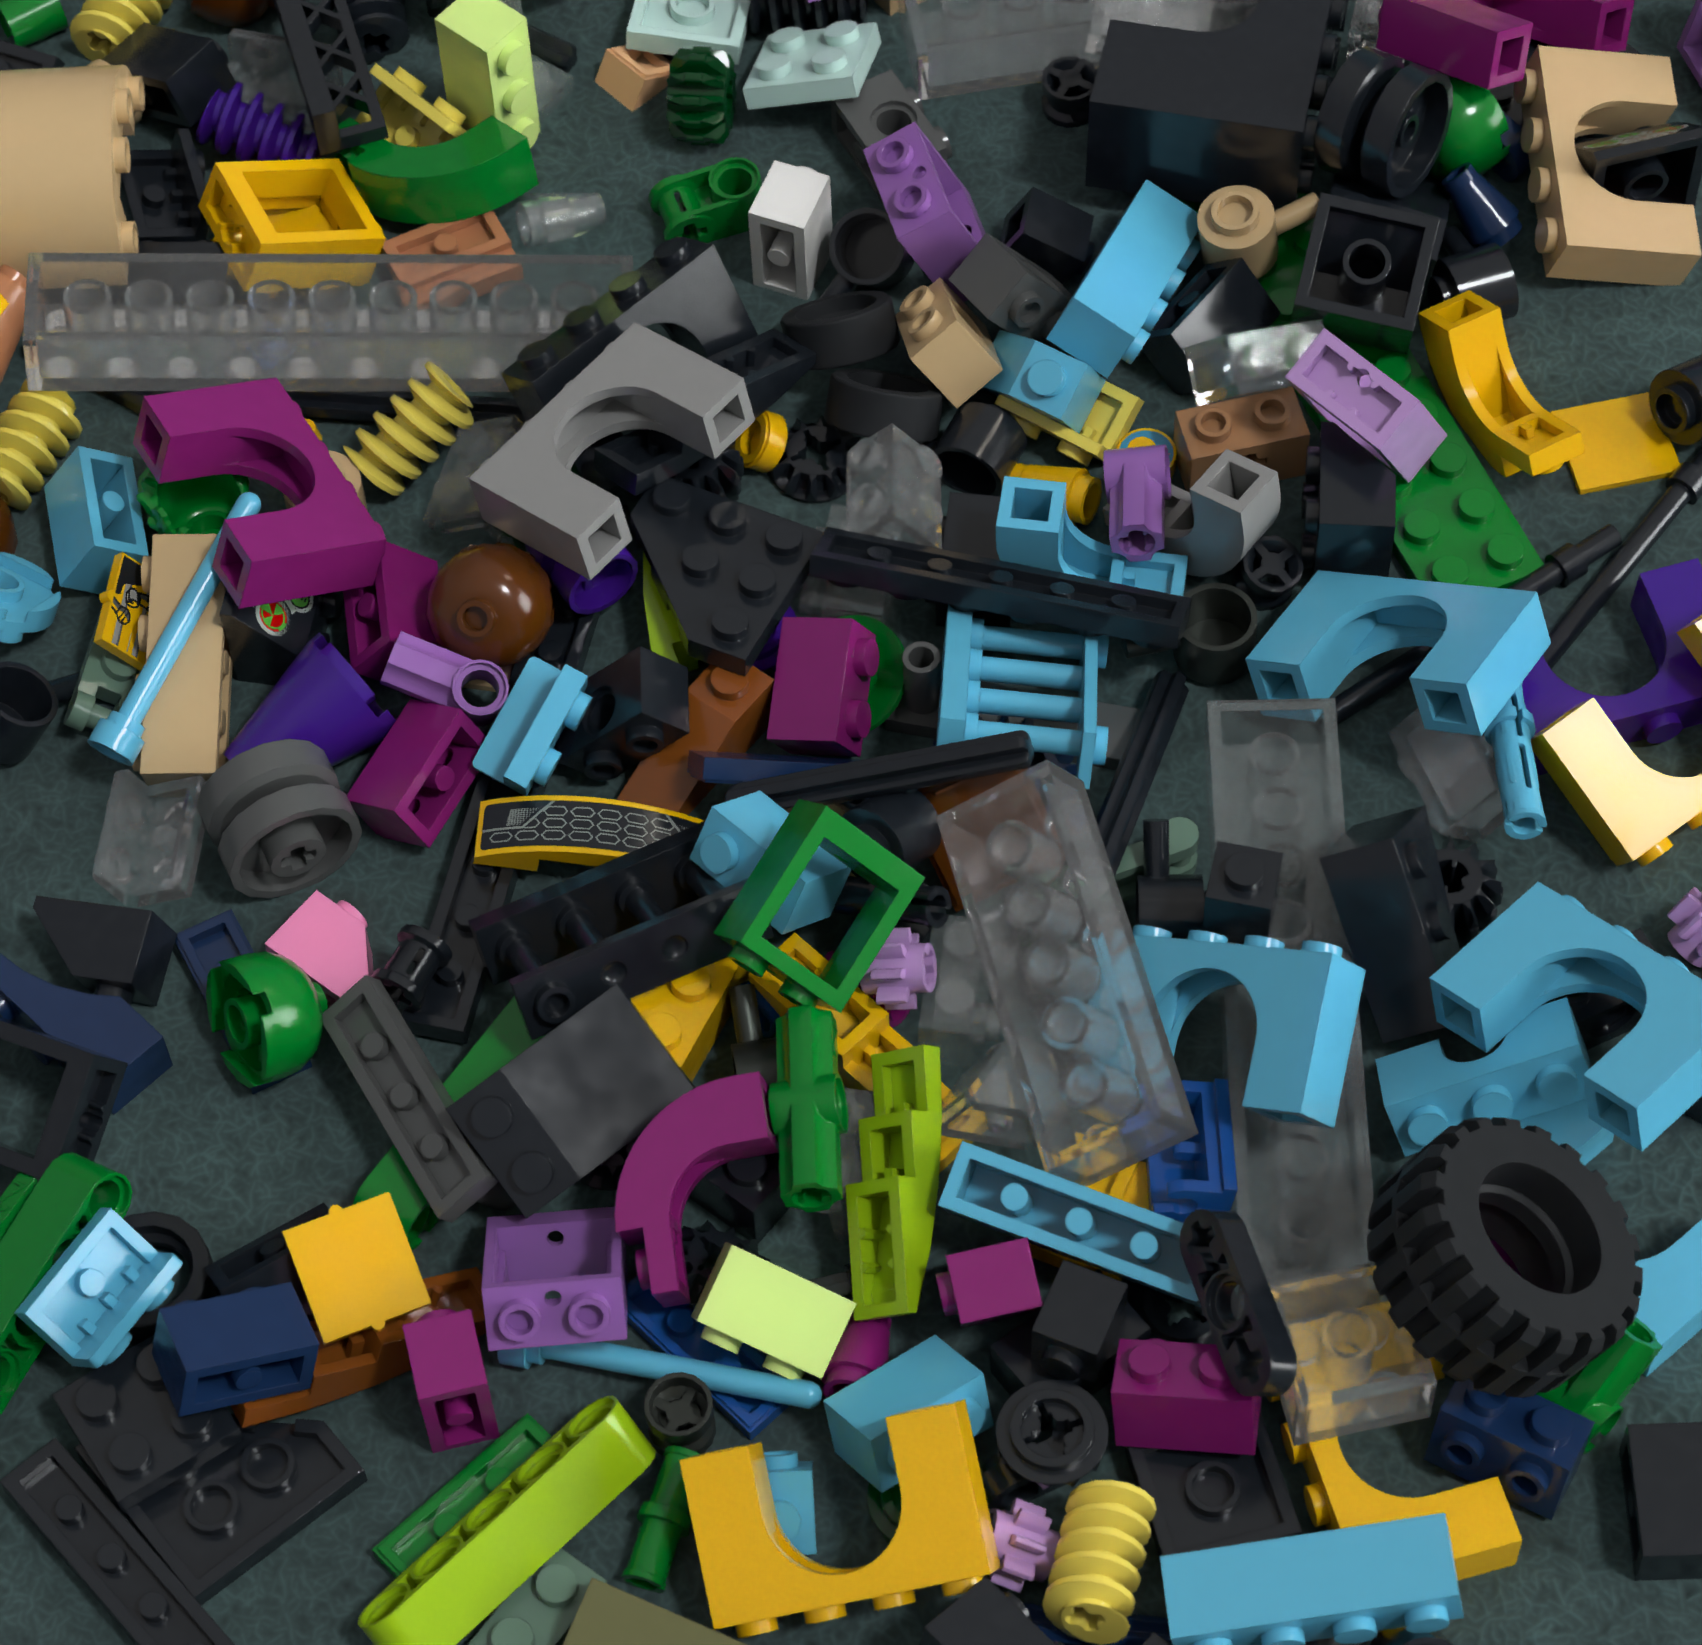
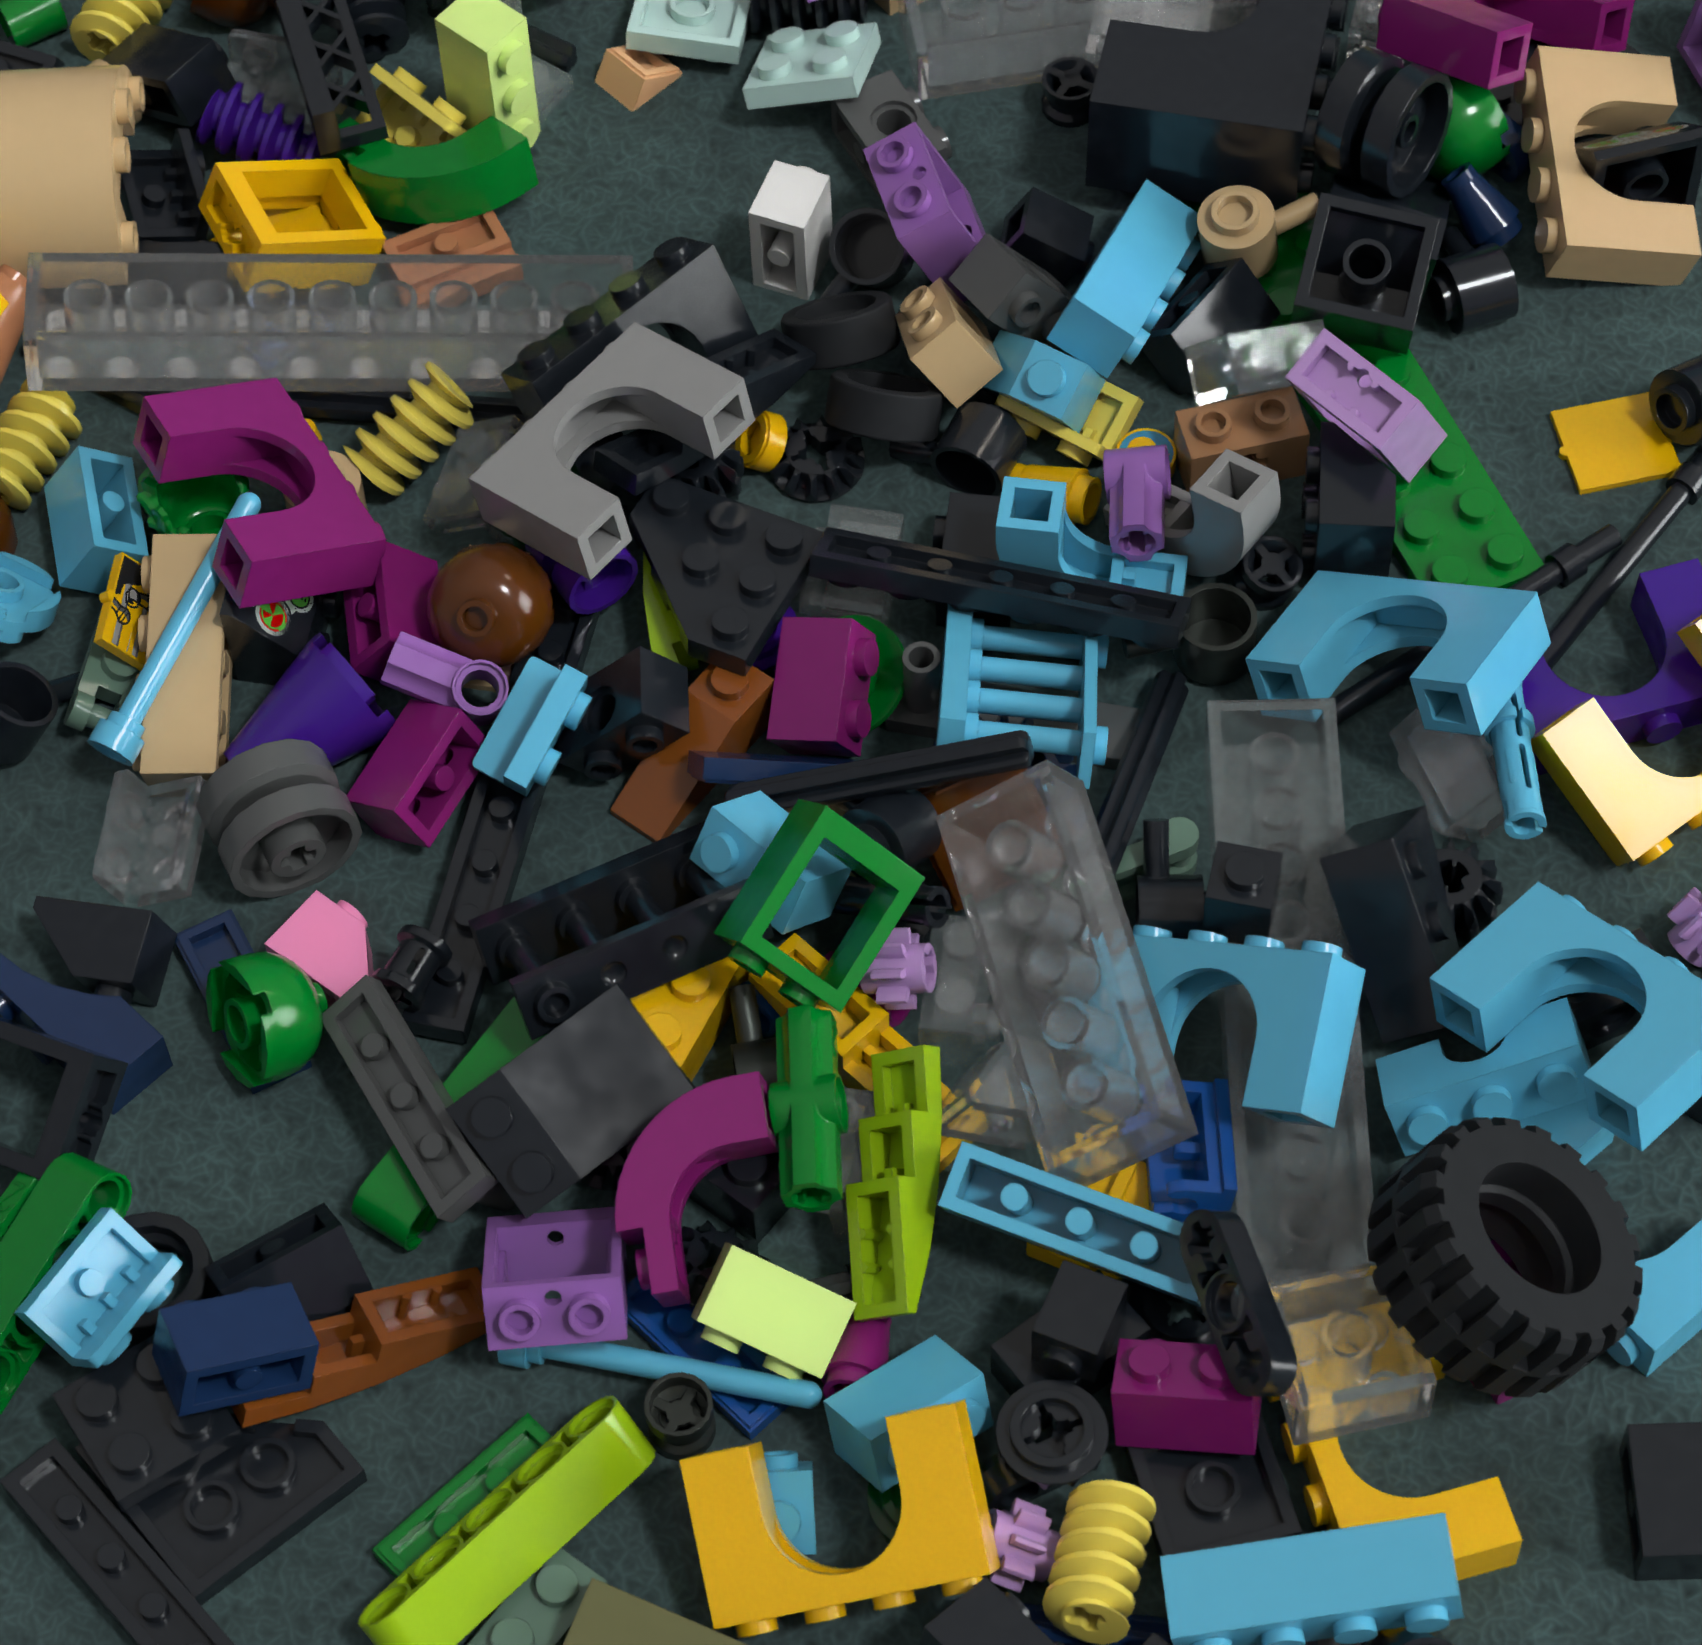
yellow piece [282,1192,432,1345] -> none
magenta brick [402,1309,500,1453] -> none
slope [473,795,704,871] -> none
clear cone [515,191,606,251] -> none
green pin [621,1446,699,1593] -> none
green piece [648,157,762,243] -> none
dark green gear [665,46,737,146] -> none
clear bracket [846,423,943,549] -> none
magenta brick [936,1237,1043,1328] -> none
yellow arch [1418,290,1585,478] -> none
dark blue brick [1424,1379,1595,1520] -> none
green piece [1536,1318,1663,1455] -> none

